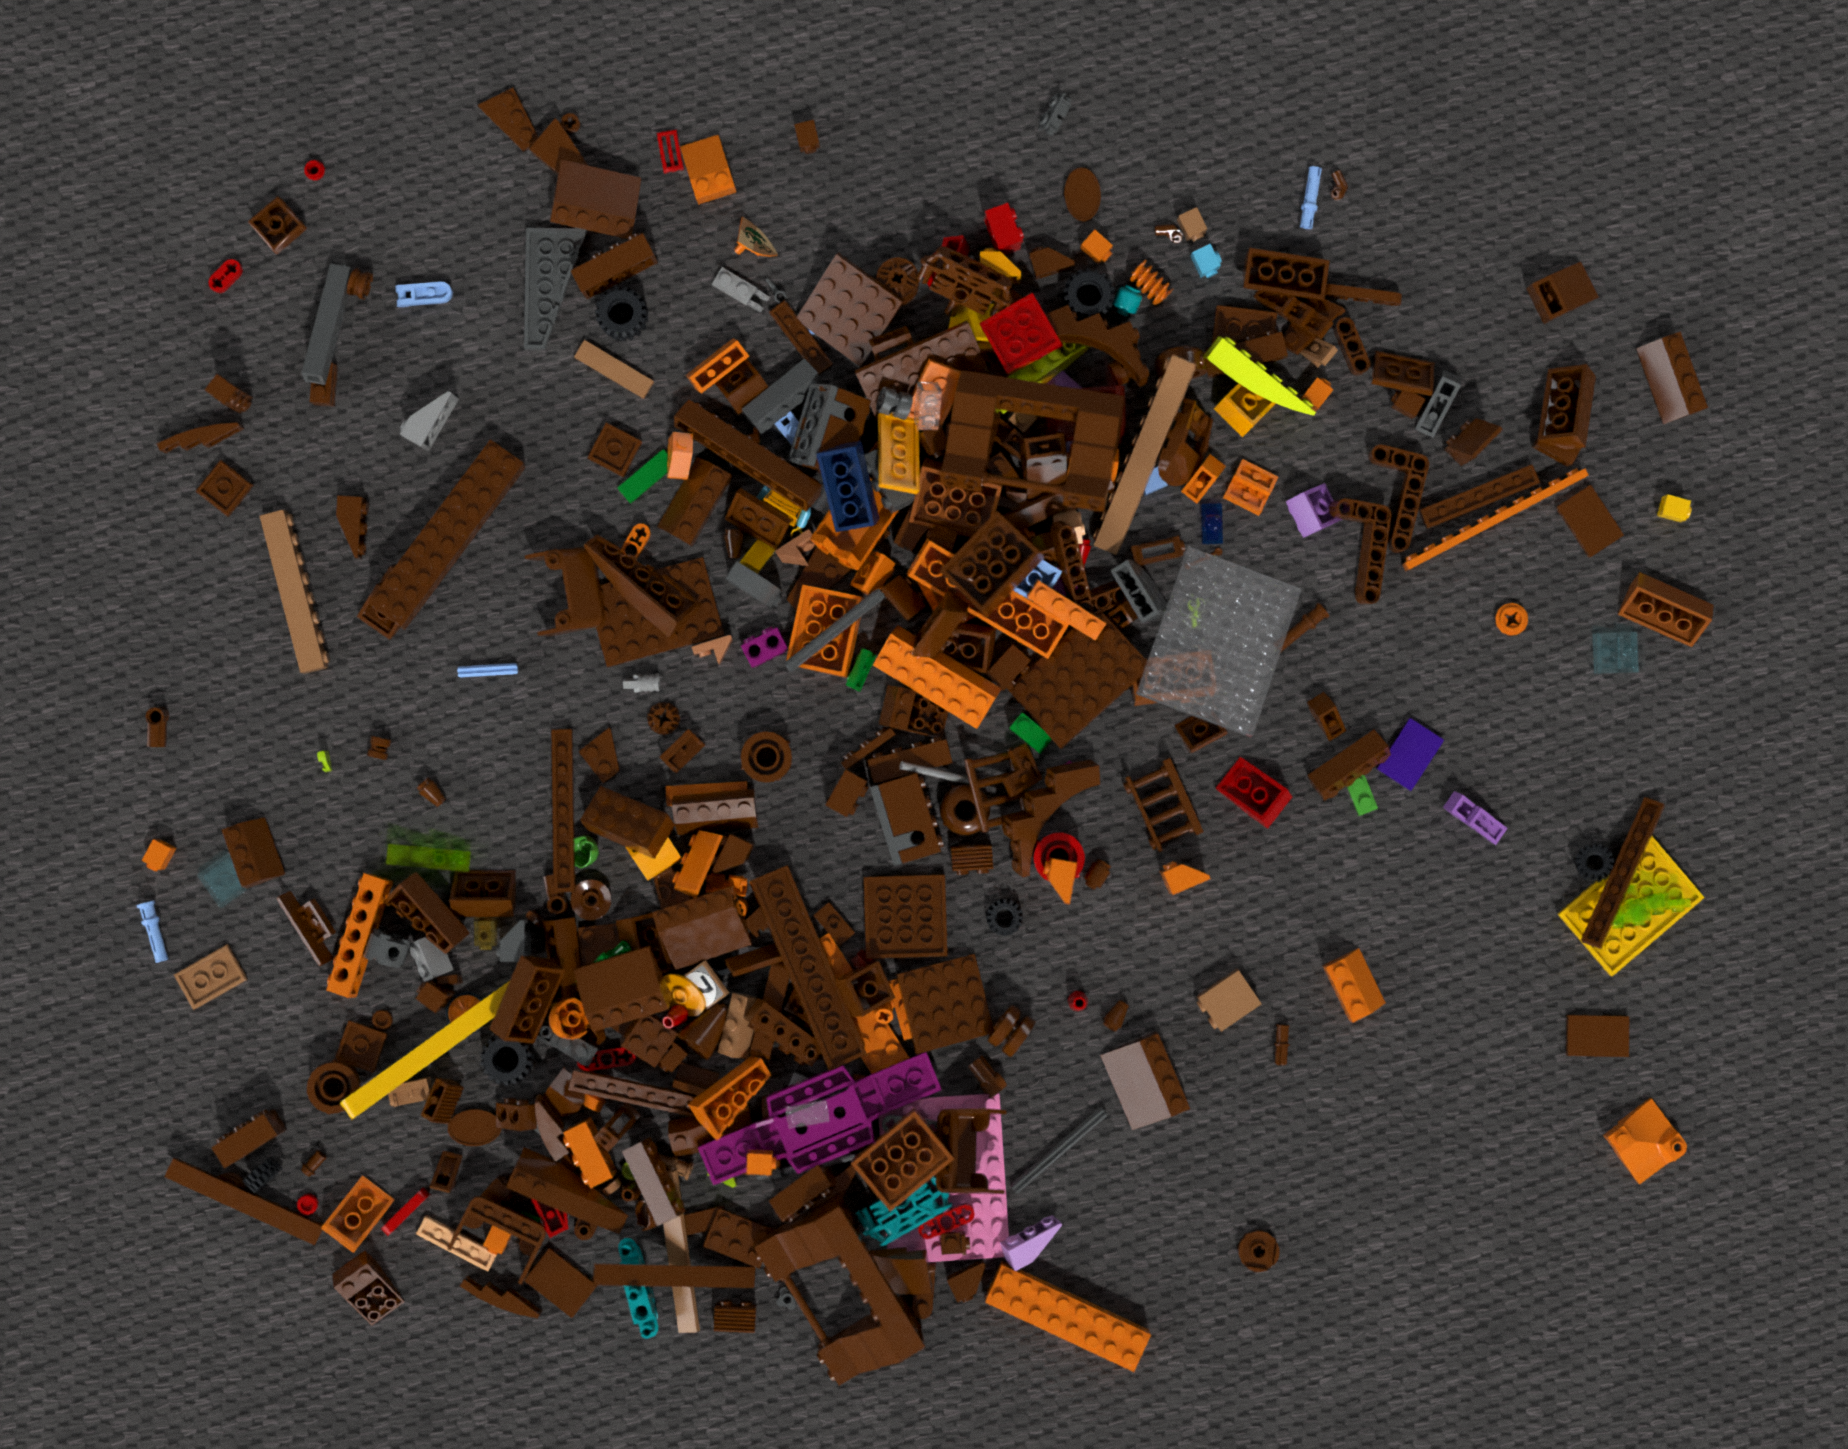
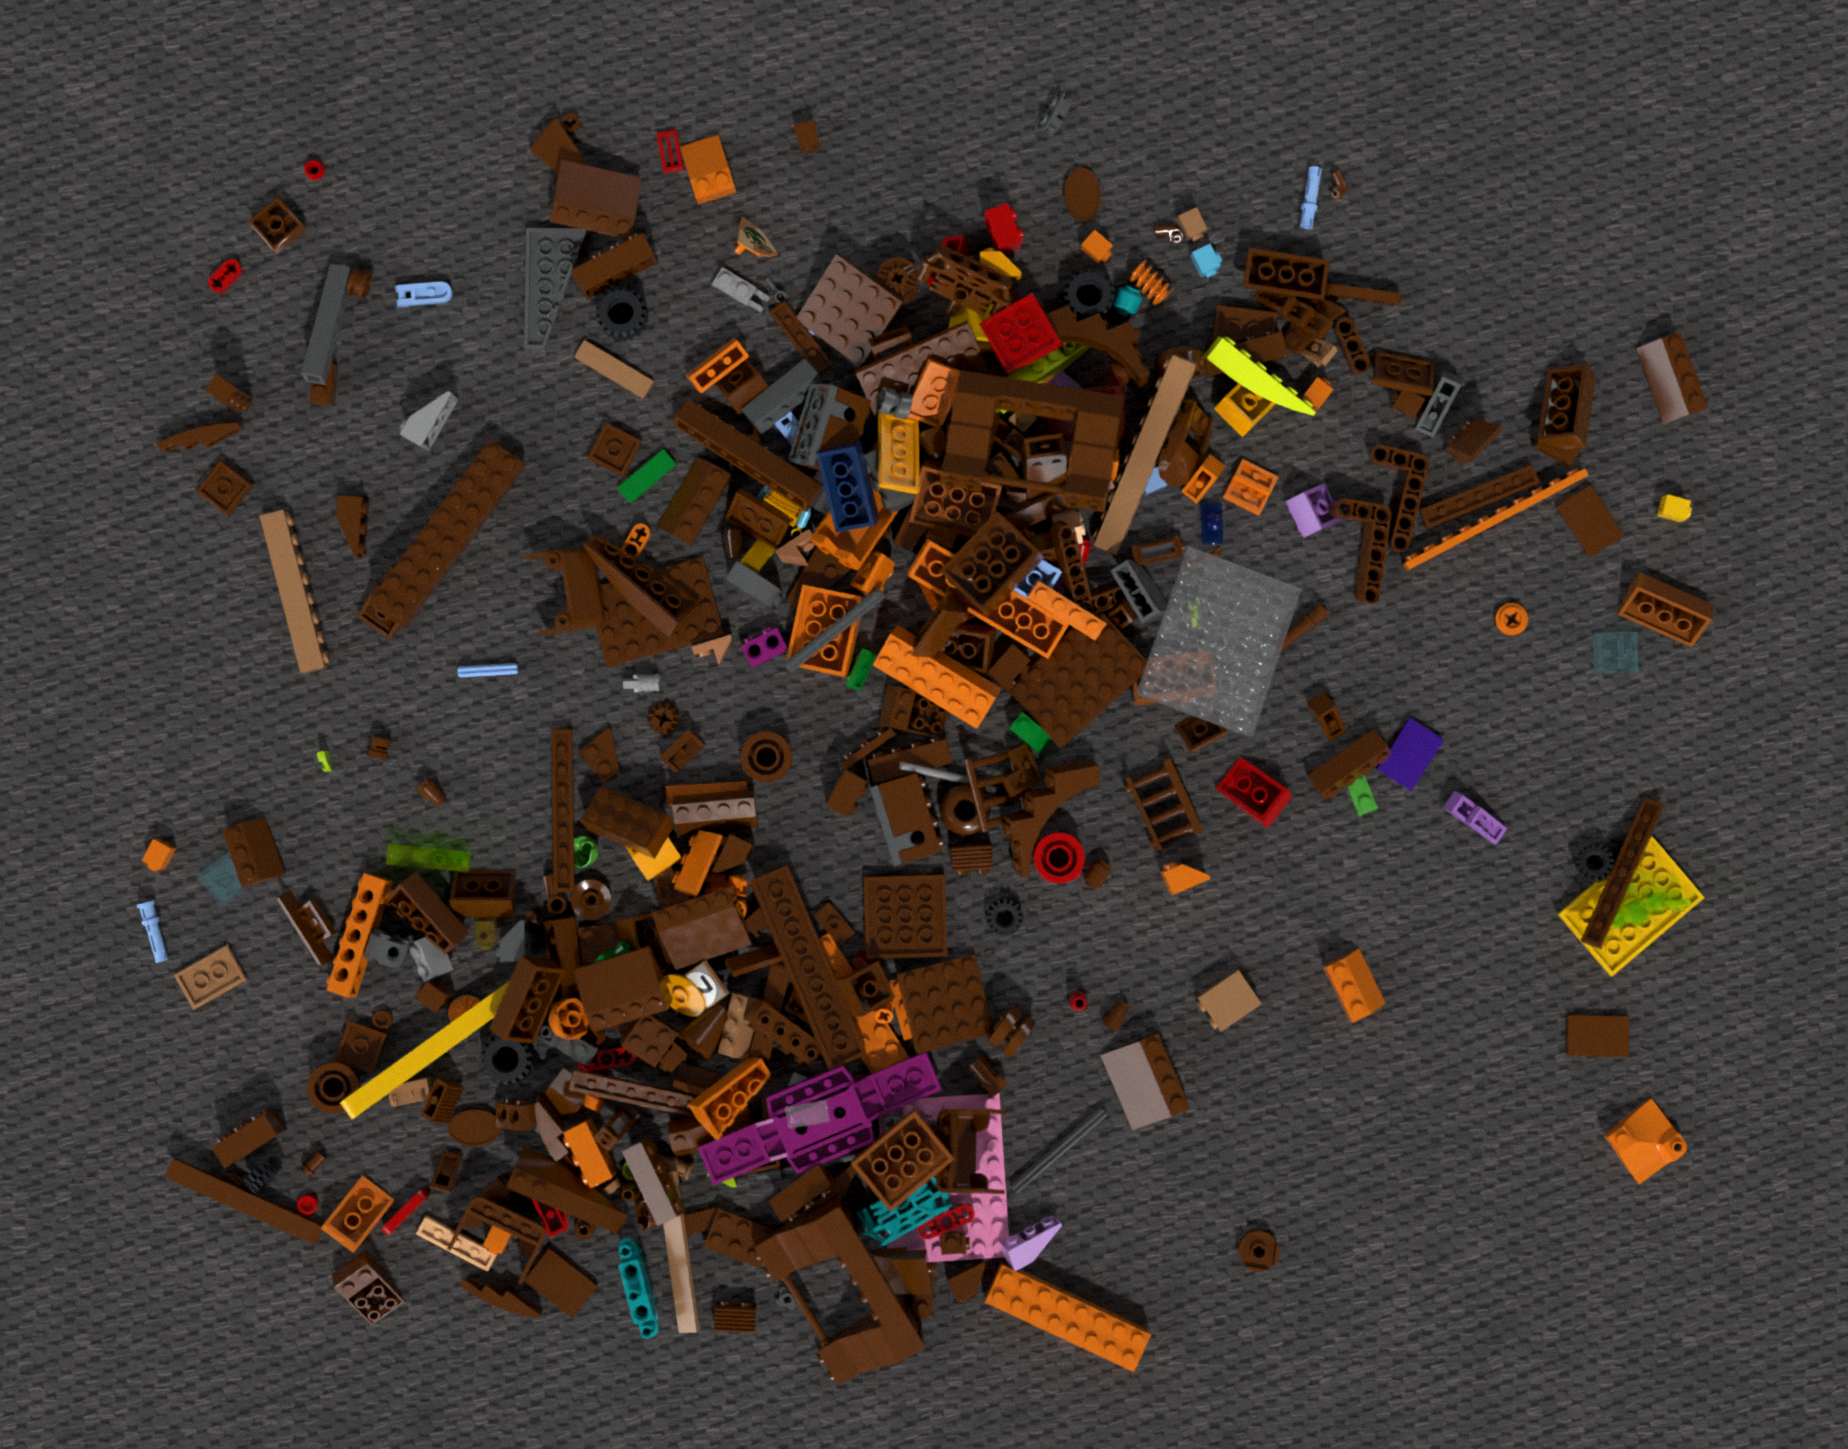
reddish brown piece [145,707,169,747] -> none
reddish brown tile [437,975,463,985] -> none
reddish brown wing [477,88,538,152] -> none
reddish brown tile [593,1263,755,1288] -> none
red cone [663,1005,688,1028] -> none
orange slope [667,432,693,480] -> none
orange brick [746,1149,777,1175] -> none
reddish brown slope [881,575,927,622] -> none
clear brick [914,382,942,430] -> none
reddish brown slope [1028,246,1075,280] -> none
orange slope [1044,858,1077,904] -> none
reddish brown axle [1274,1024,1290,1066] -> none
reddish brown slope [1526,261,1599,324] -> none

